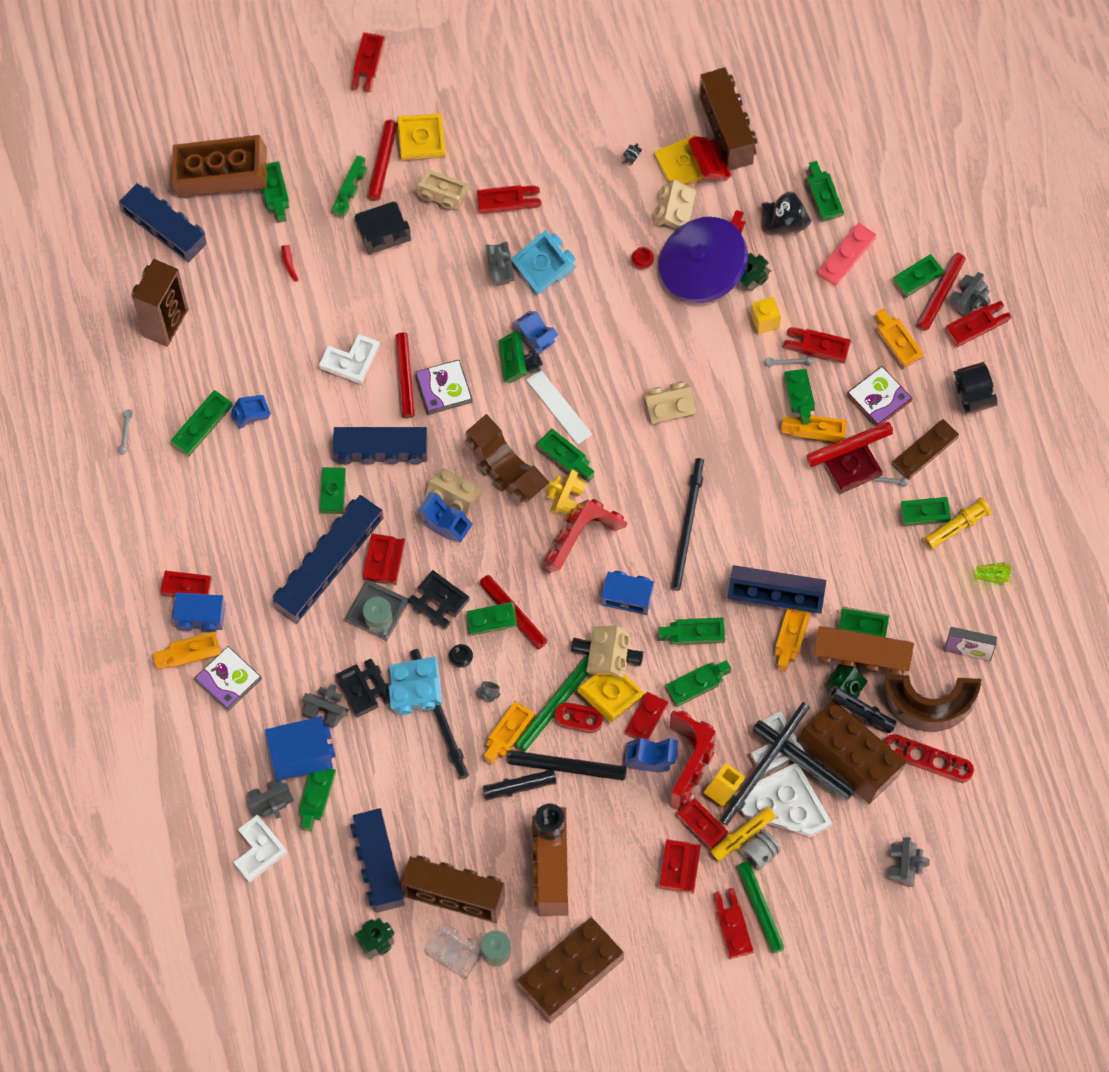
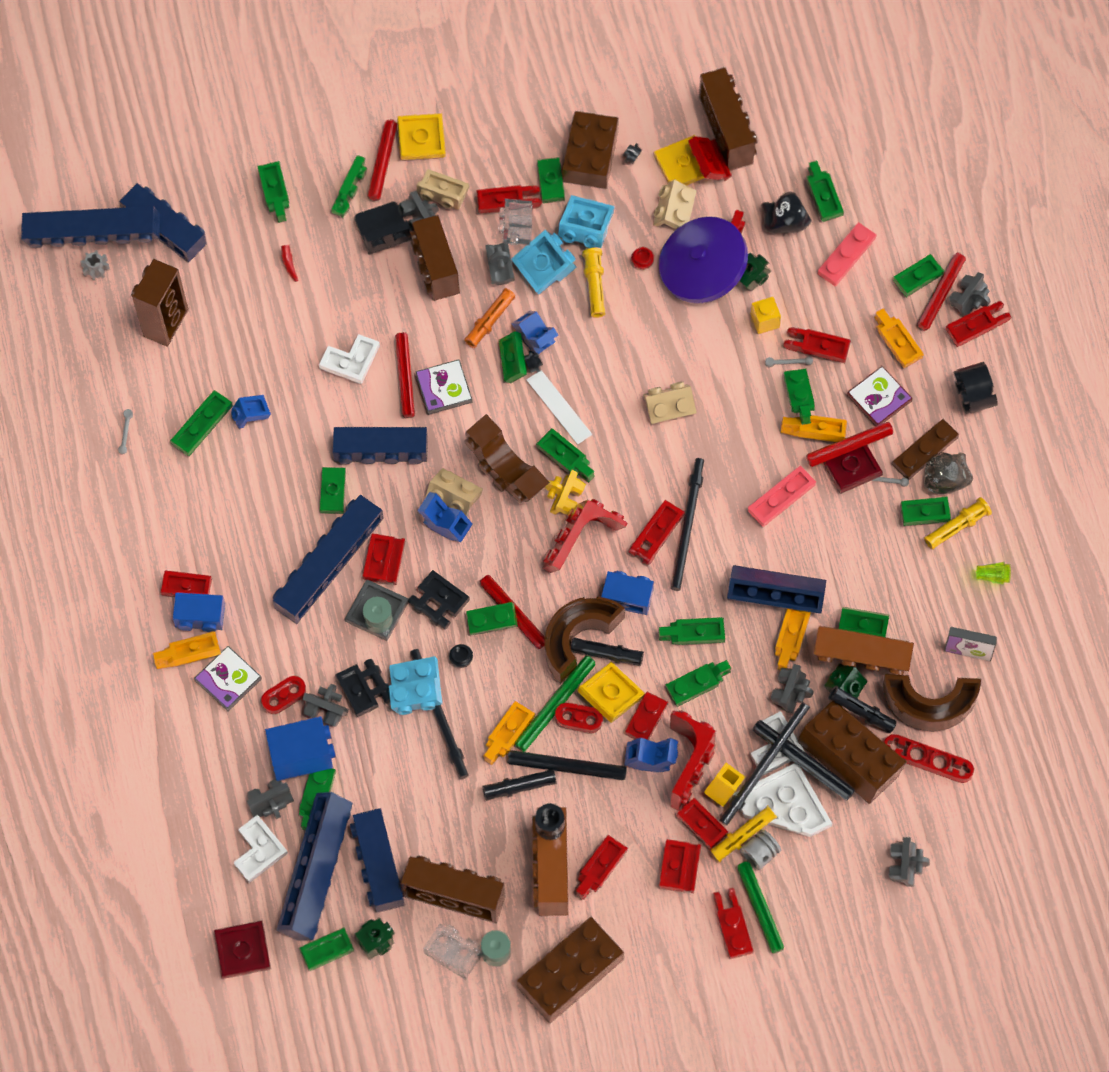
dark orange brick [171,135,267,197] -> none
red hinge [351,32,385,93] -> none
dark grey plate [477,681,501,702] -> none
tan bracket [587,625,630,678] -> none
none -> dark blue brick [21,206,160,248]
none -> light grey gear [80,250,110,280]
none -> dark red tile [214,920,271,979]
none -> red plate [261,676,306,714]
none -> dark blue brick [277,792,353,941]
none -> green plate [299,928,355,971]
none -> dark grey hips [398,191,439,231]
none -> reddish brown brick [410,215,460,301]
none -> orange pin [464,288,516,348]
none -> clear brick [499,199,532,245]
none -> green plate [537,157,565,203]
none -> reddish brown brick [545,597,625,684]
none -> medium azure plate [558,195,615,248]
none -> reddish brown brick [562,111,619,189]
none -> red hinge [576,835,628,900]
none -> yellow pin [582,248,605,318]
none -> red plate [629,500,685,565]
none -> coral plate [748,465,816,527]
none -> dark grey hips [771,664,814,714]
none -> clear smoke piece [924,452,973,495]

